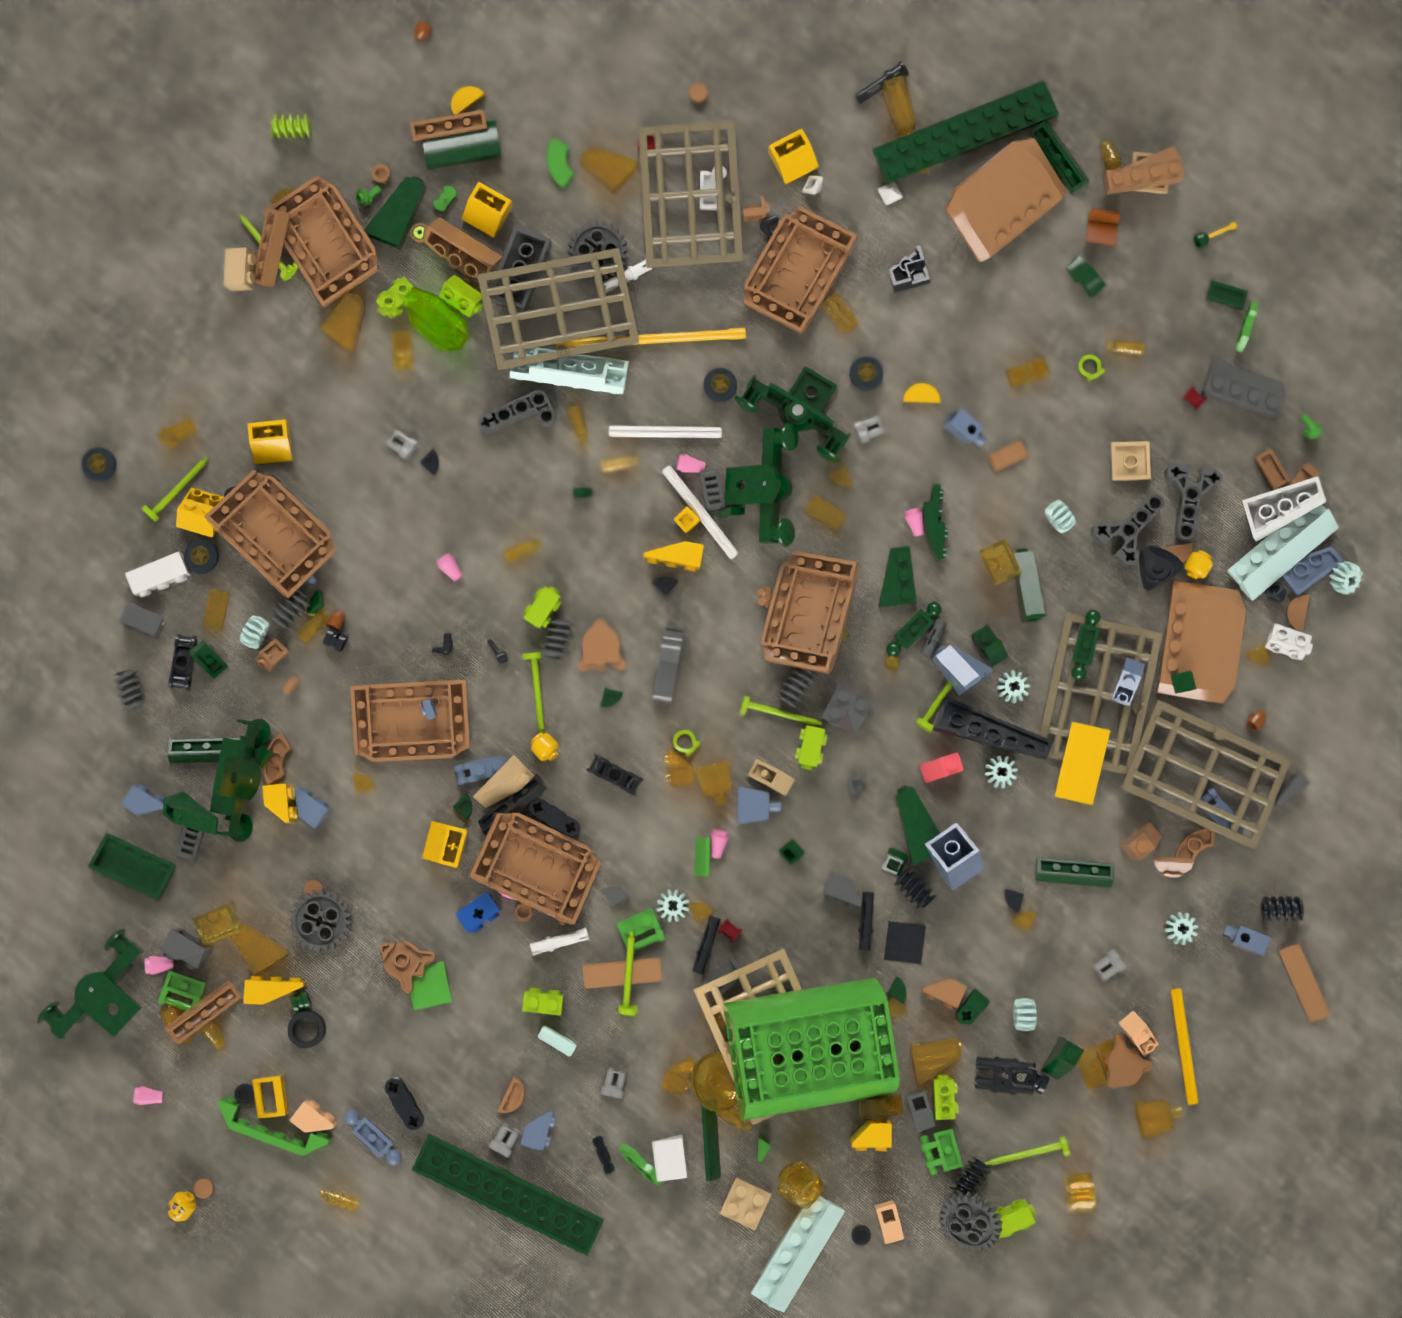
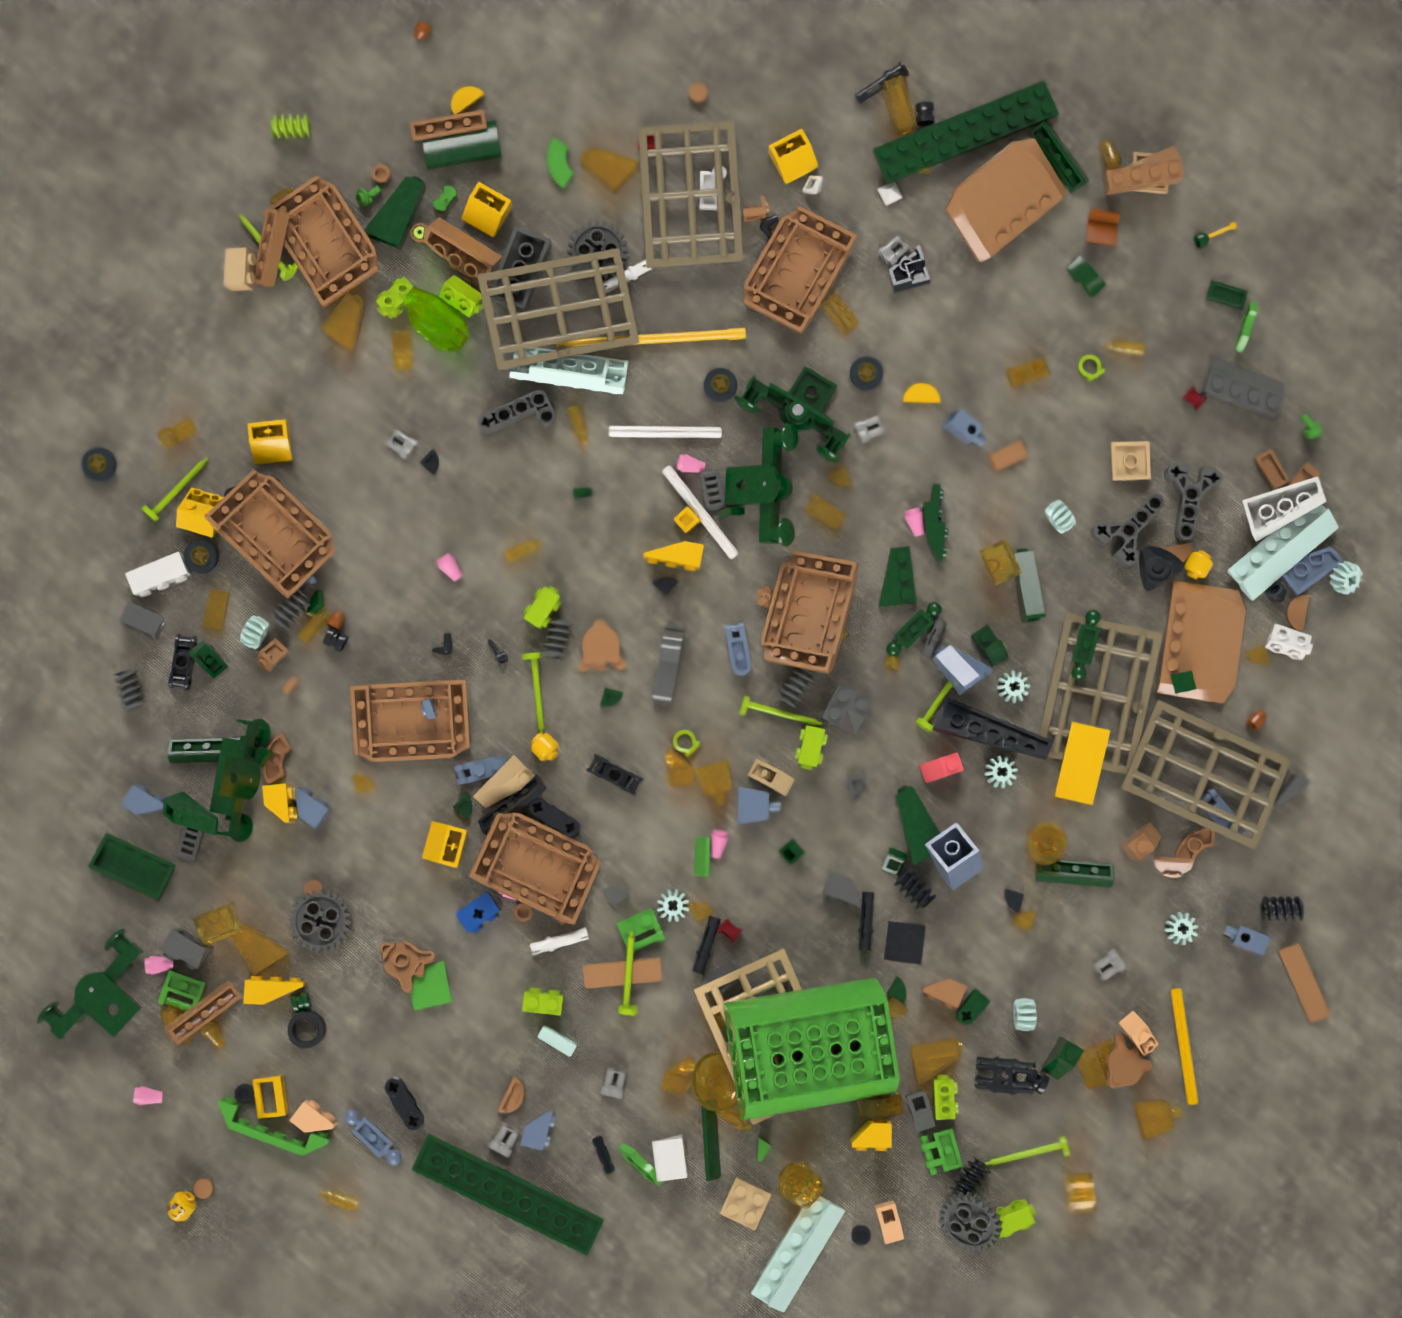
clear yellow cylinder [601,455,639,474] -> none
sand blue slope [1111,658,1145,706] -> none
none -> sand blue plate [724,622,751,676]
none -> light grey piece [877,235,910,267]
none -> black wheel [915,102,935,126]
none -> clear yellow brick [1025,822,1067,865]

